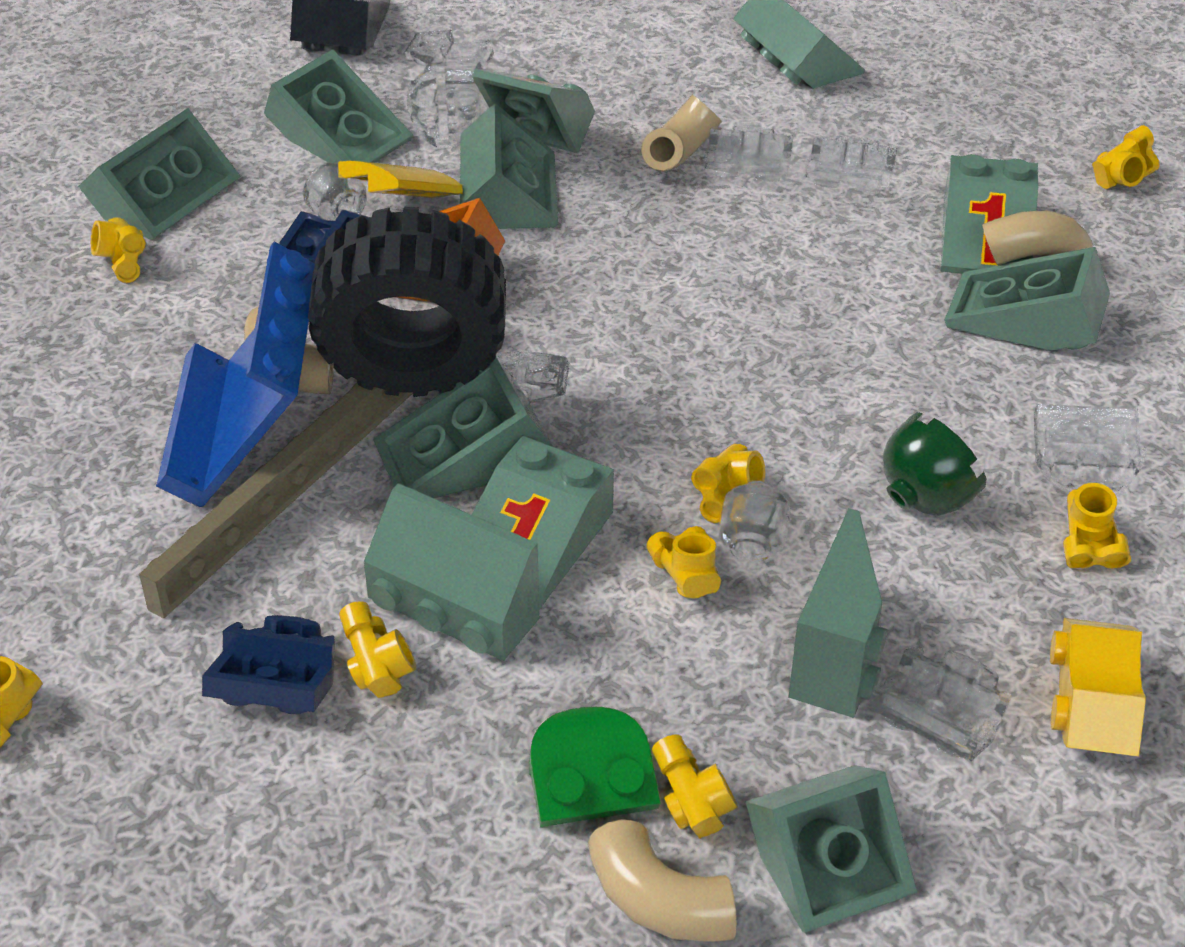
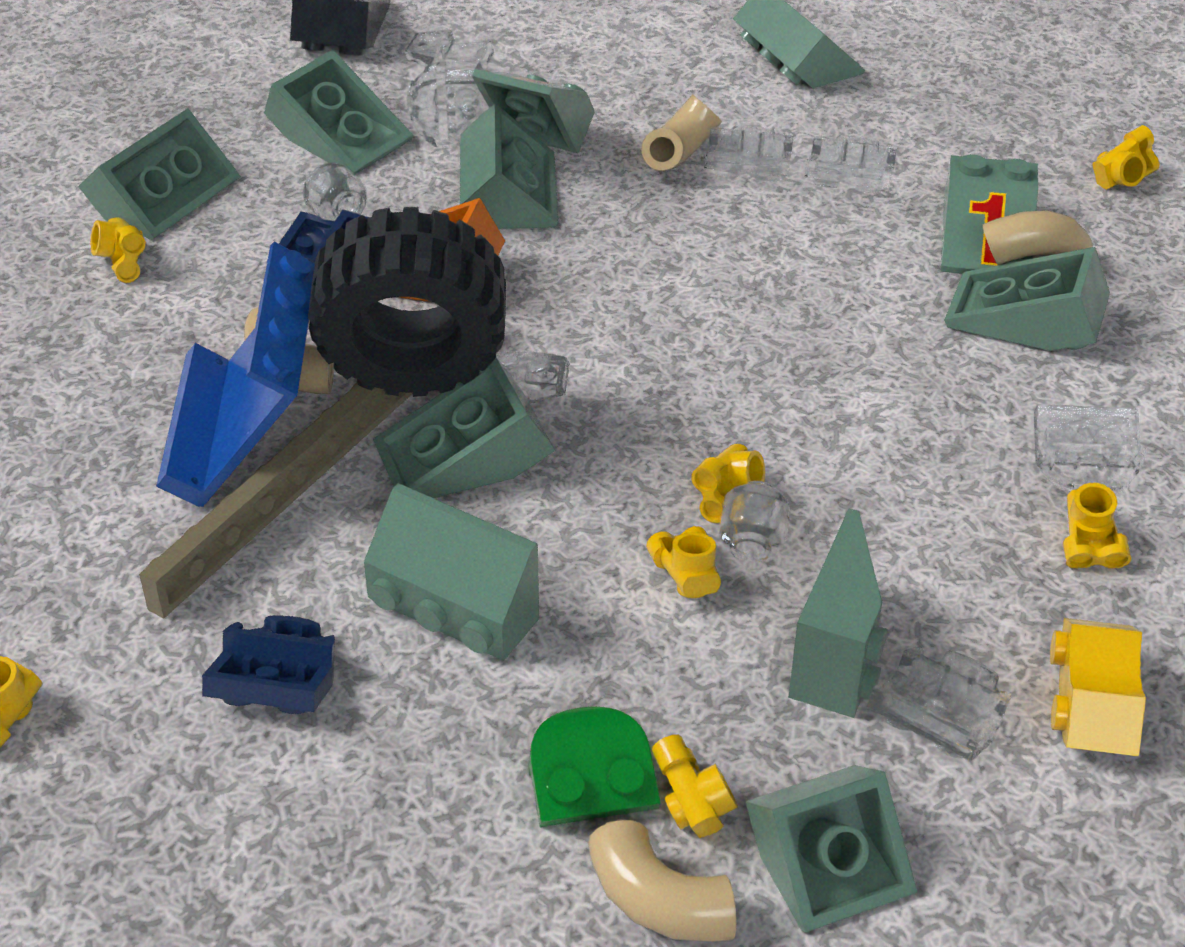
yellow slope [338,161,463,198] -> none
yellow plate [339,601,416,698] -> none
sand green slope [472,436,614,610] -> none
dark green cylinder [883,412,987,516] -> none

